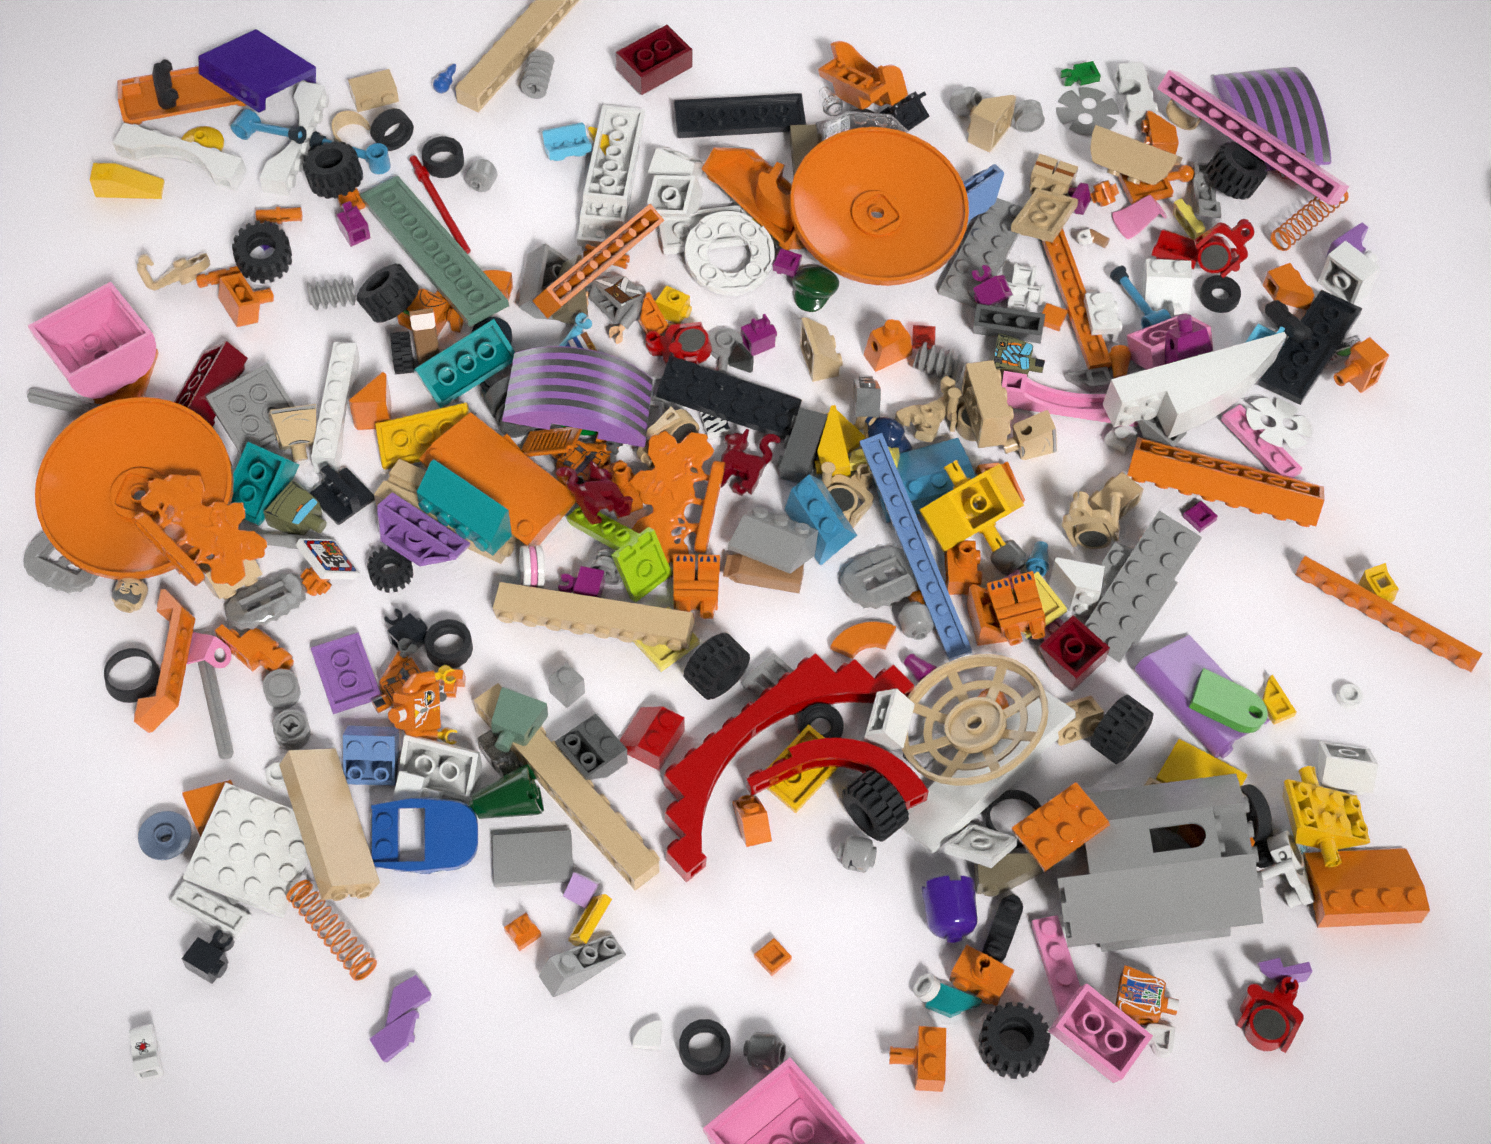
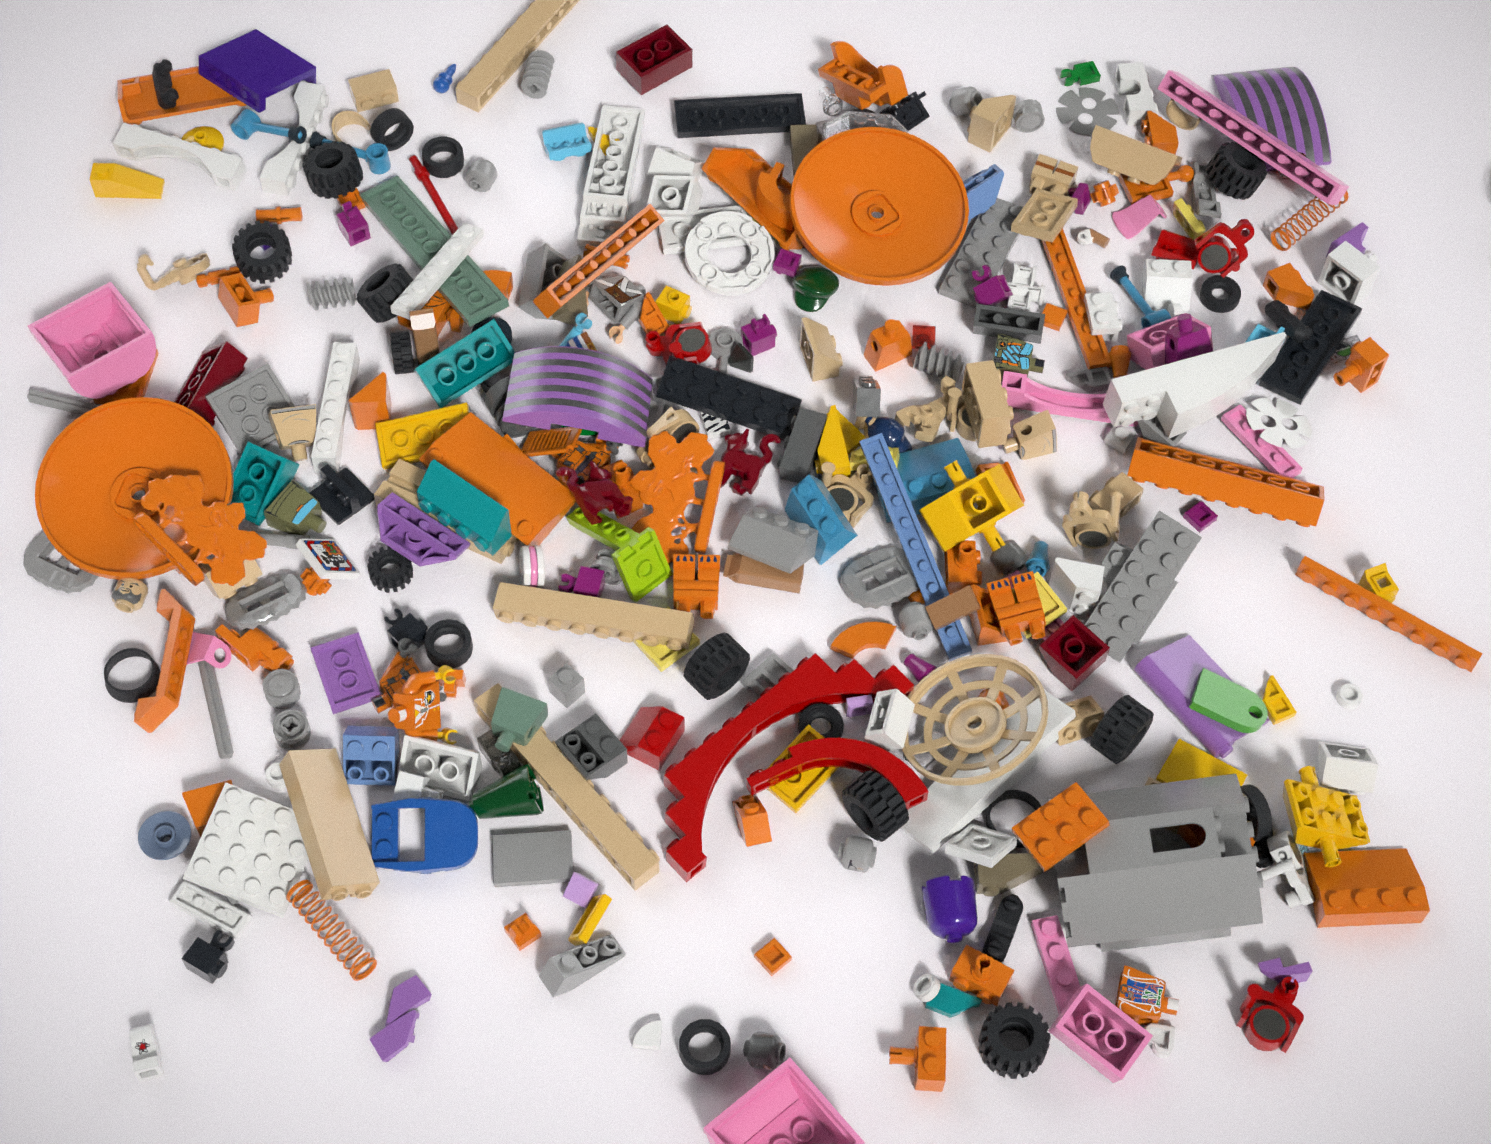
none -> white plate [390,222,484,320]
none -> lavender tile [845,695,873,717]
none -> medium nougat tile [925,585,981,630]

